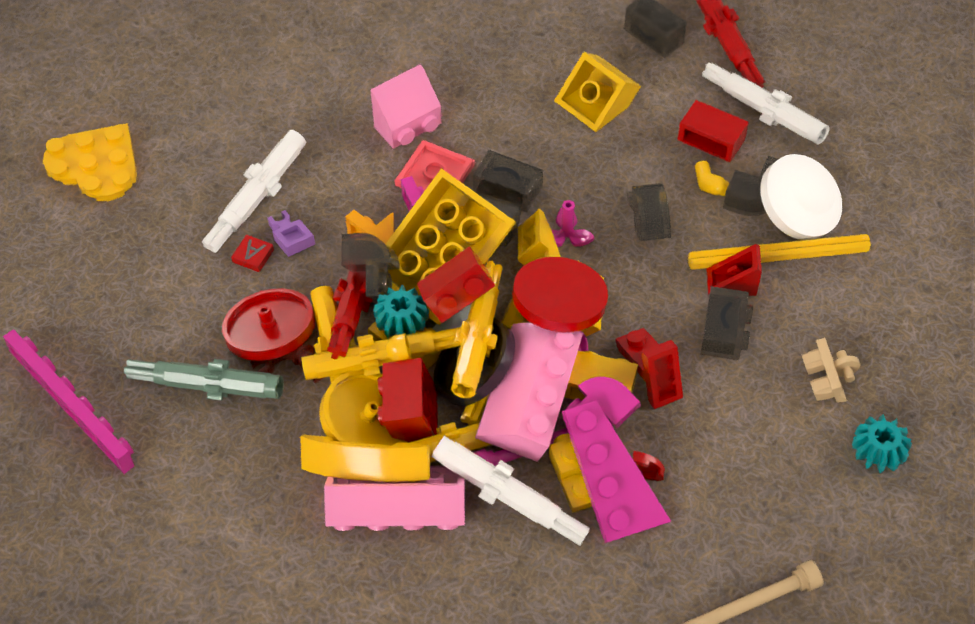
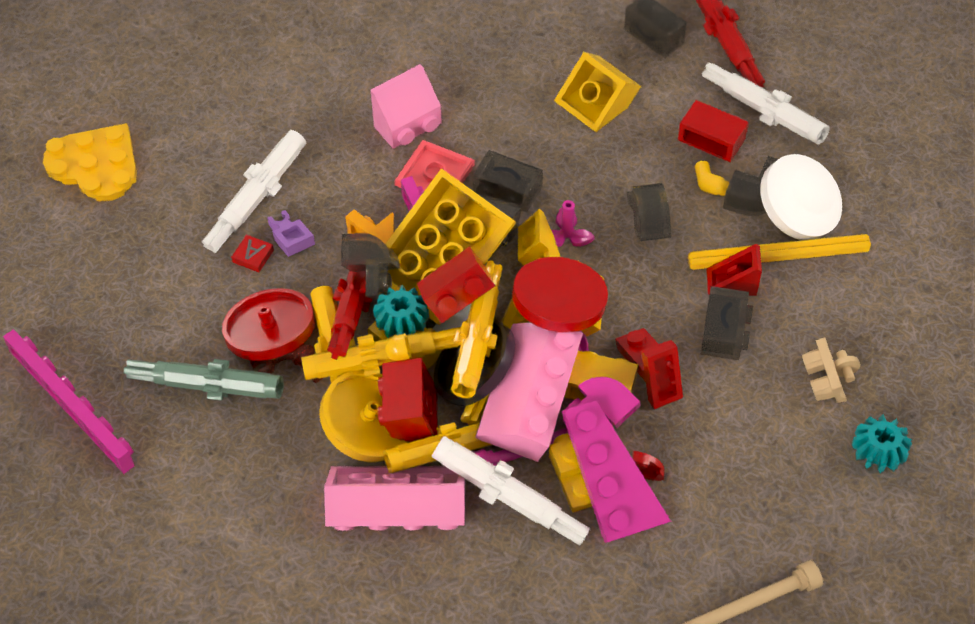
yellow slope [300,435,430,482] -> none

